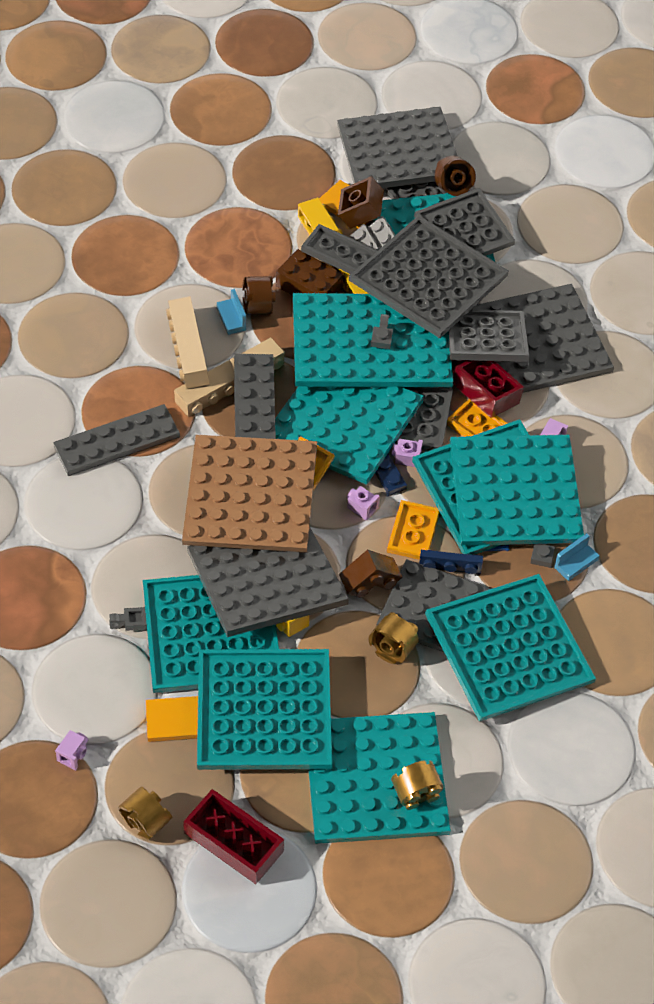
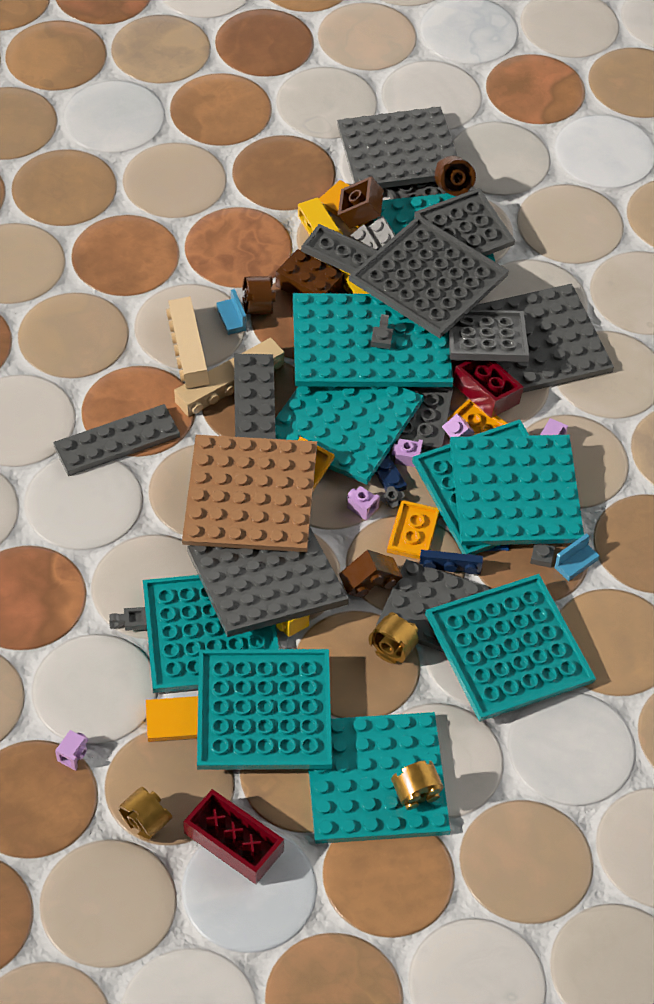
none -> dark grey plate [380,486,405,508]
none -> lavender brick [442,414,475,437]

